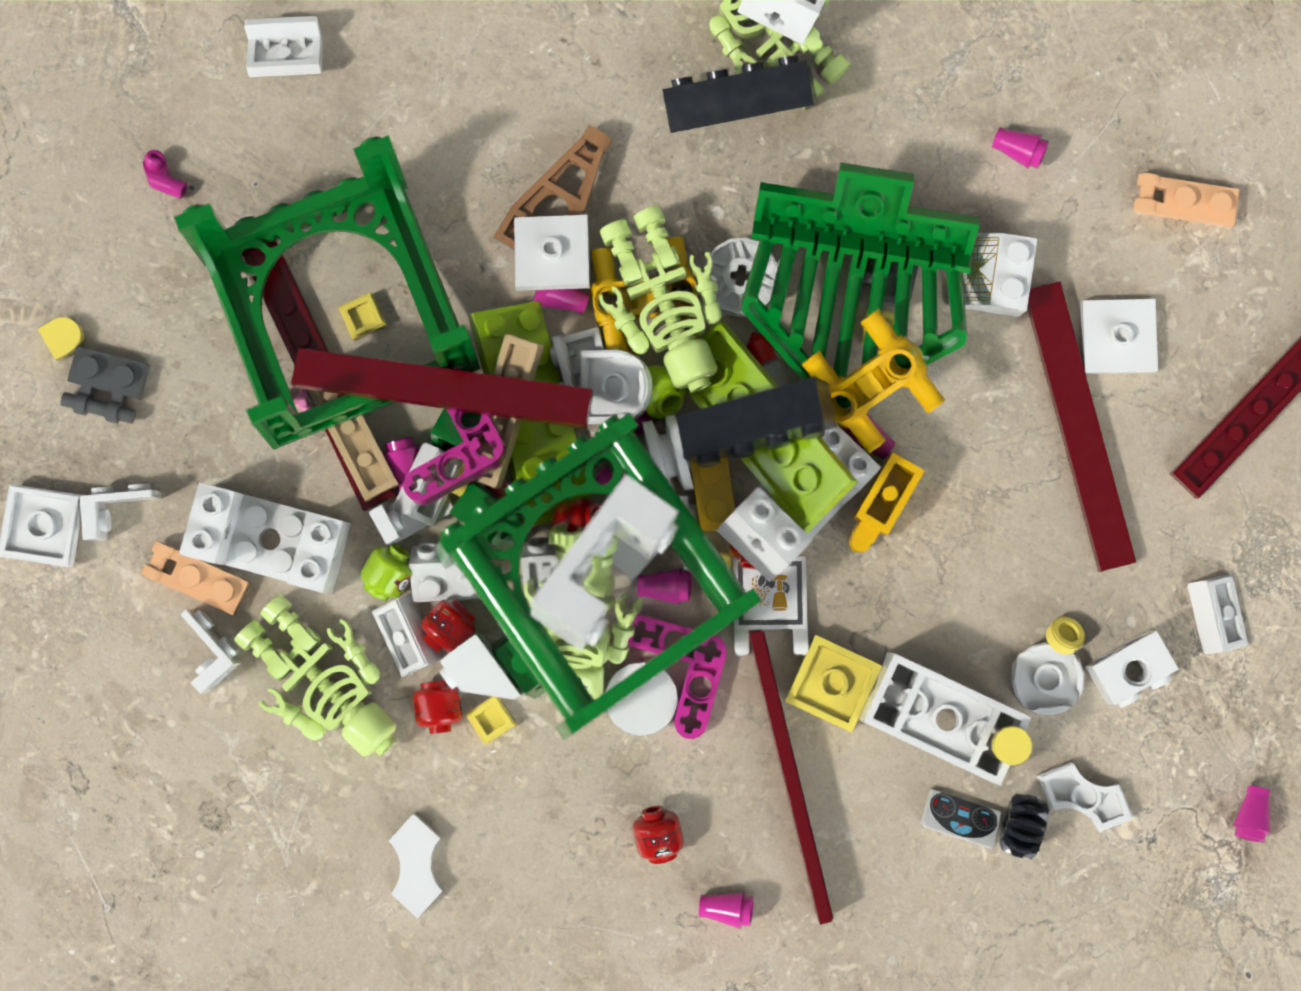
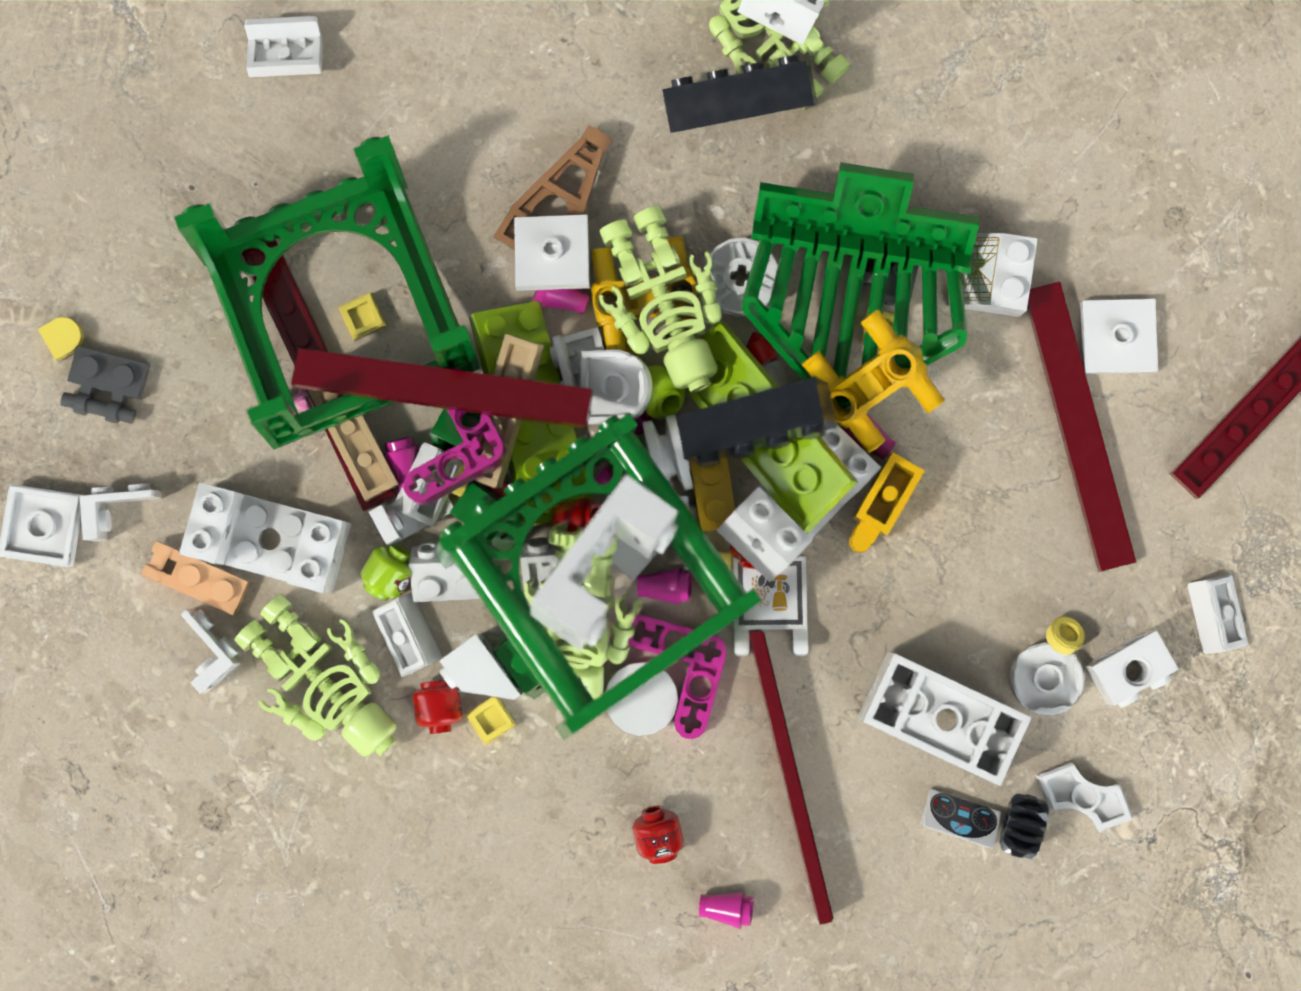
dark pink arm [143,150,188,199] -> none
white tile [389,812,444,919] -> none
red head [421,599,476,654] -> none
light yellow plate [784,634,882,733] -> none
dark pink cone [992,127,1049,169] -> none
light yellow tile [992,726,1032,765] -> none
light nougat plate [1133,173,1240,227] -> none
dark pink cone [1232,785,1270,843] -> none

